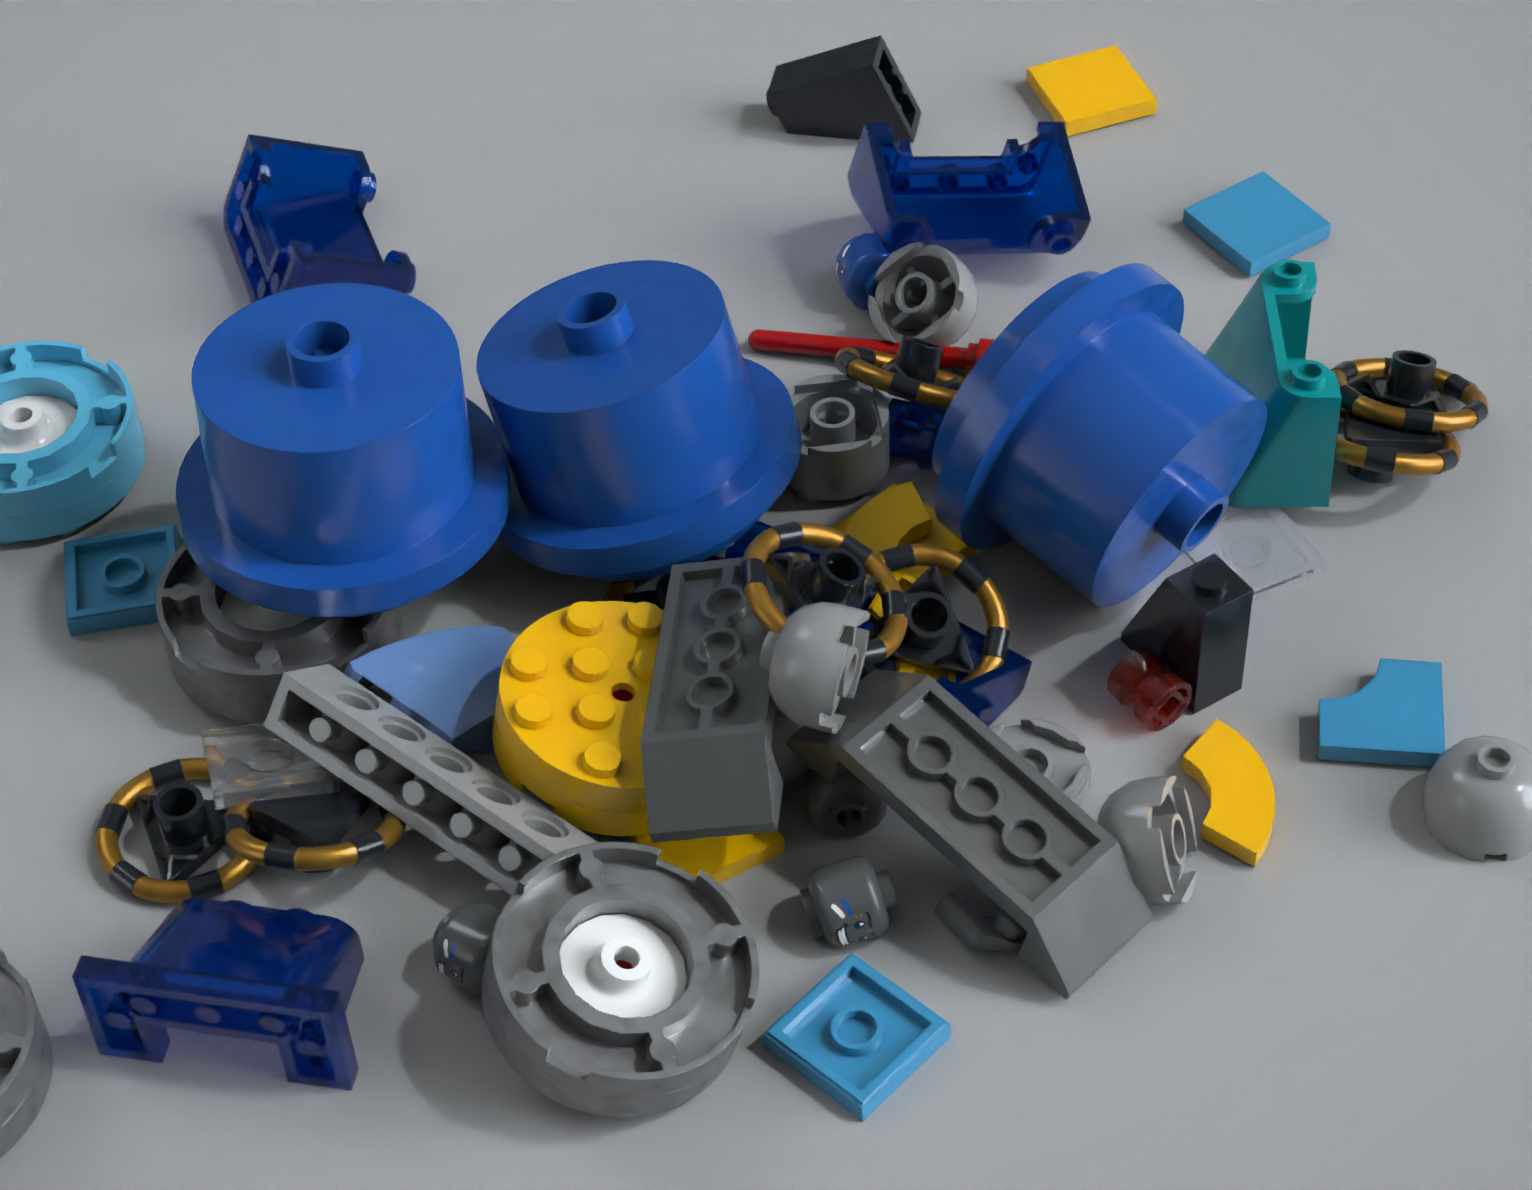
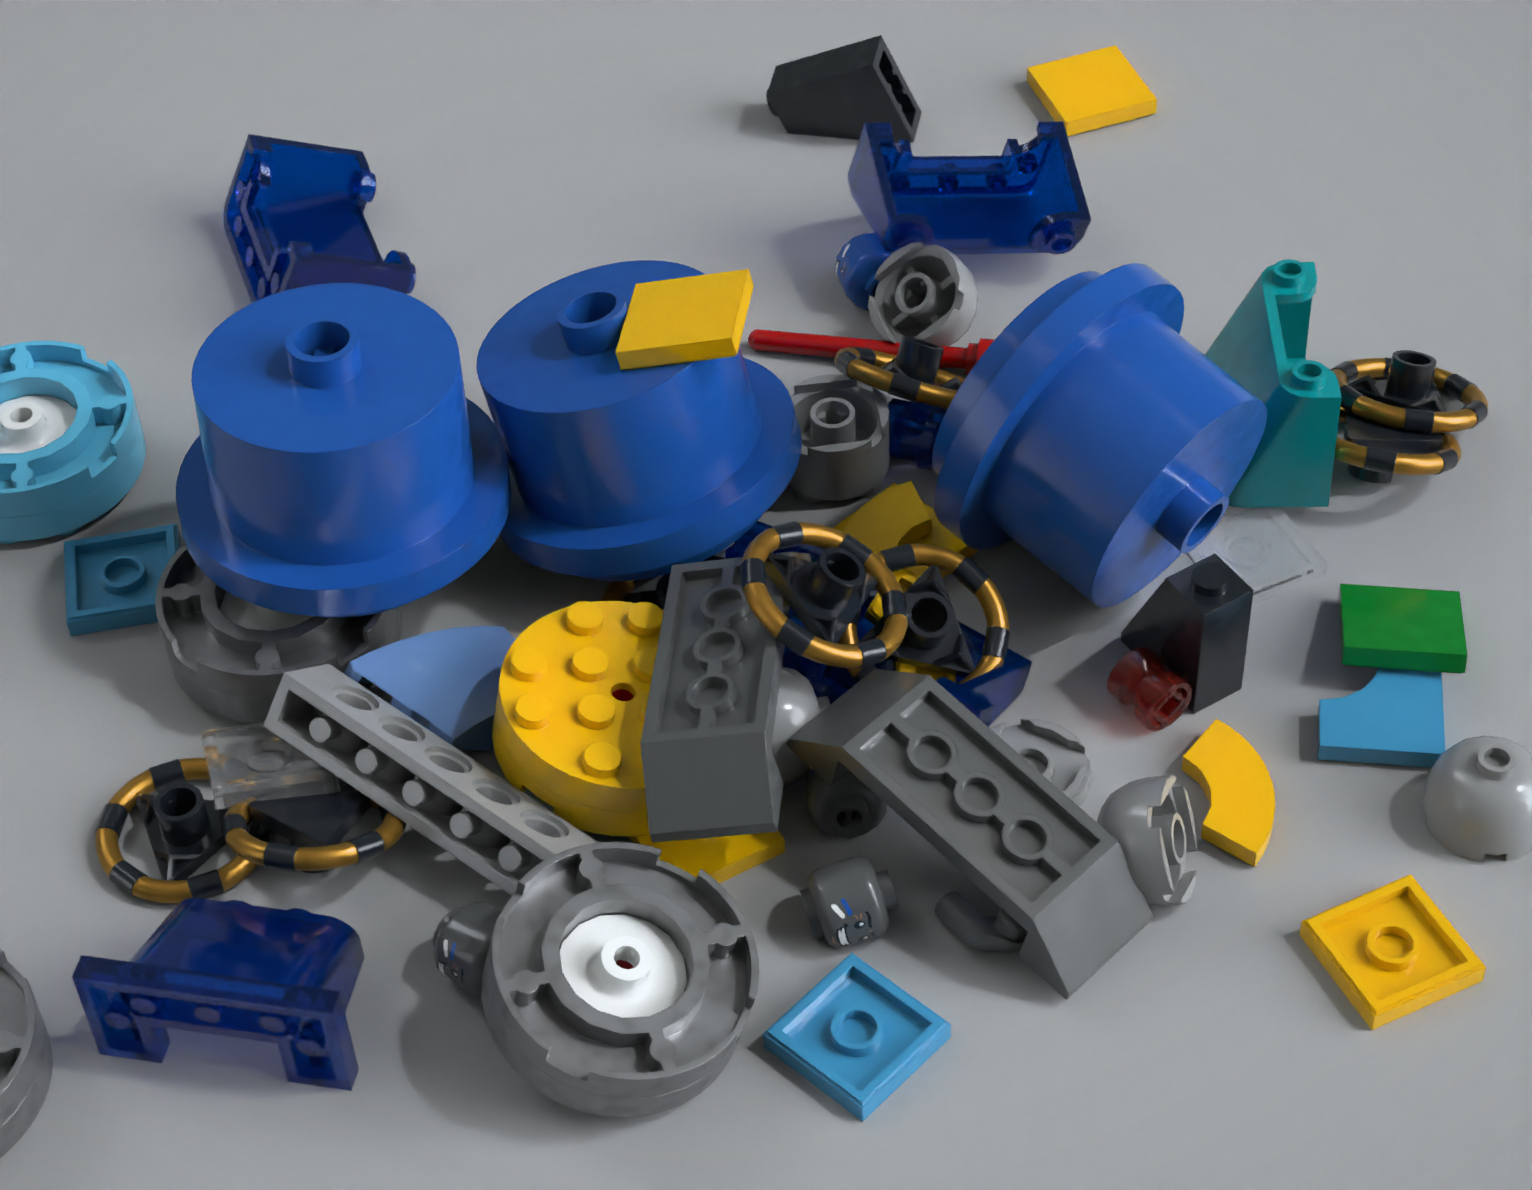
light grey cylinder [759,602,870,734] -> none
dark azure tile [1183,171,1331,277] -> none
none -> yellow tile [615,269,754,370]
none -> yellow tile [1299,874,1486,1030]
none -> green tile [1338,583,1468,674]

